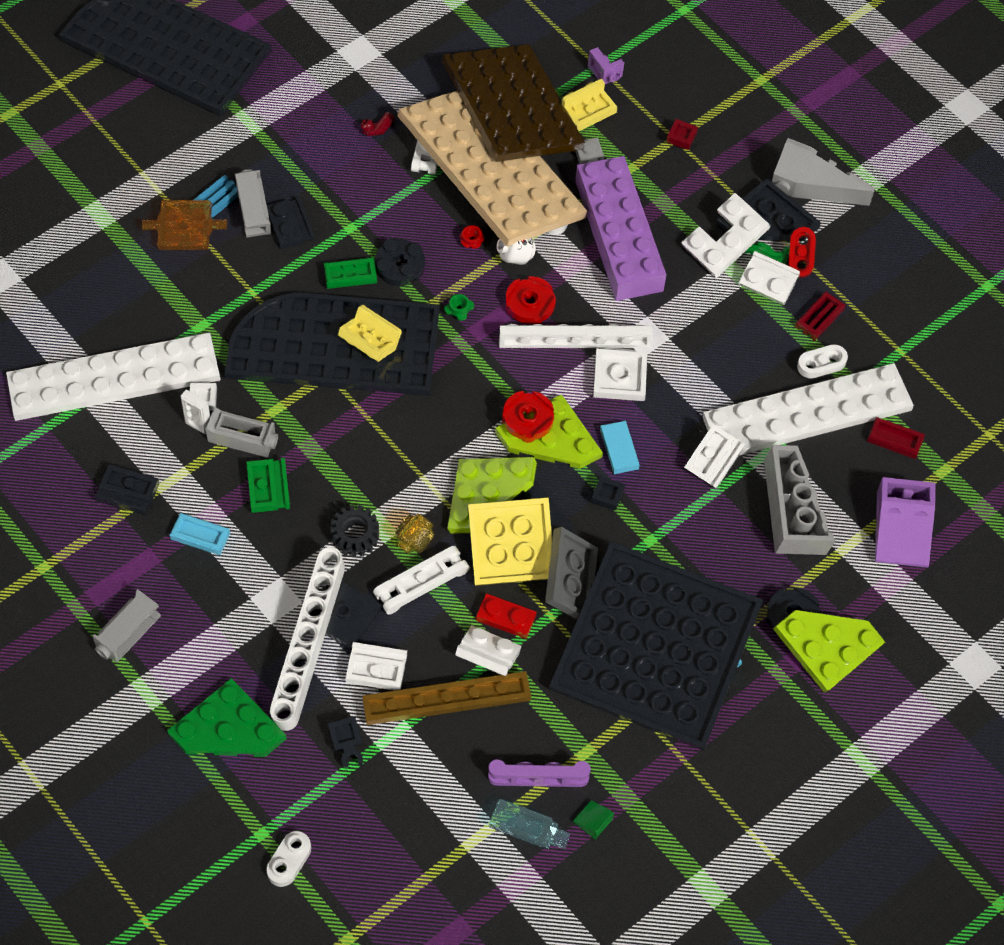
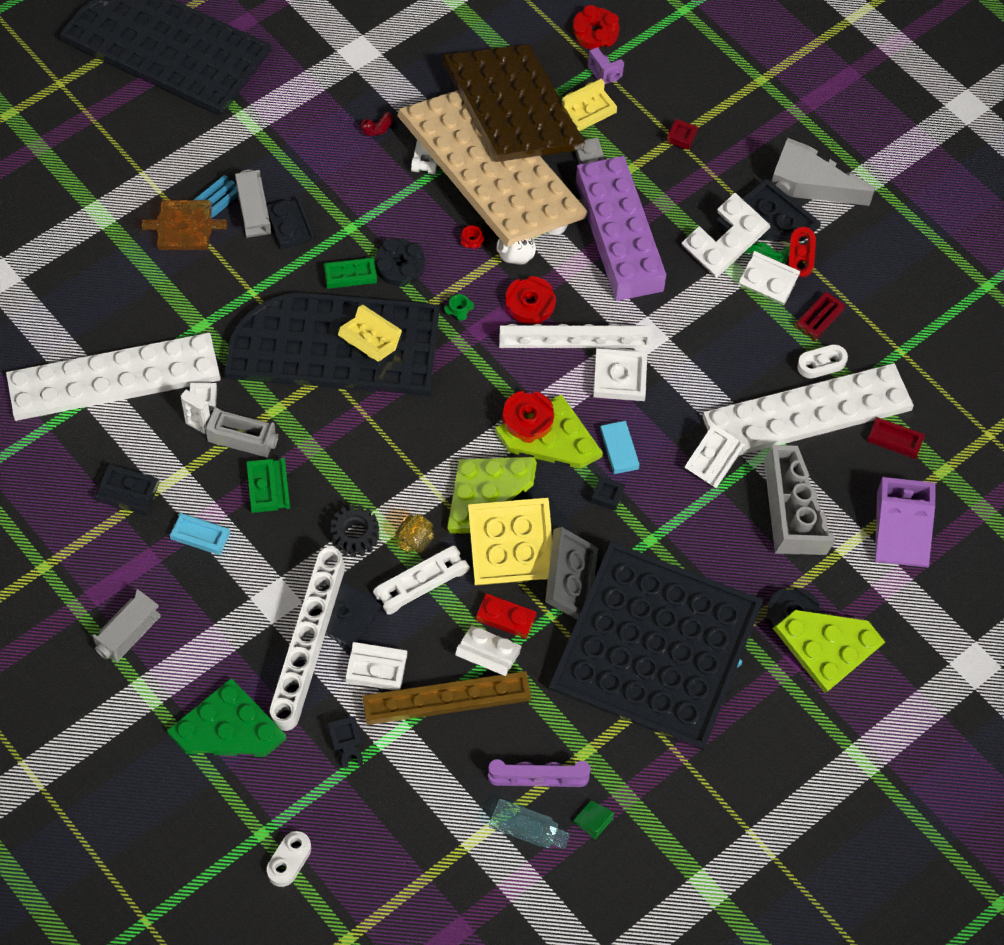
none -> red plate [572,5,619,49]

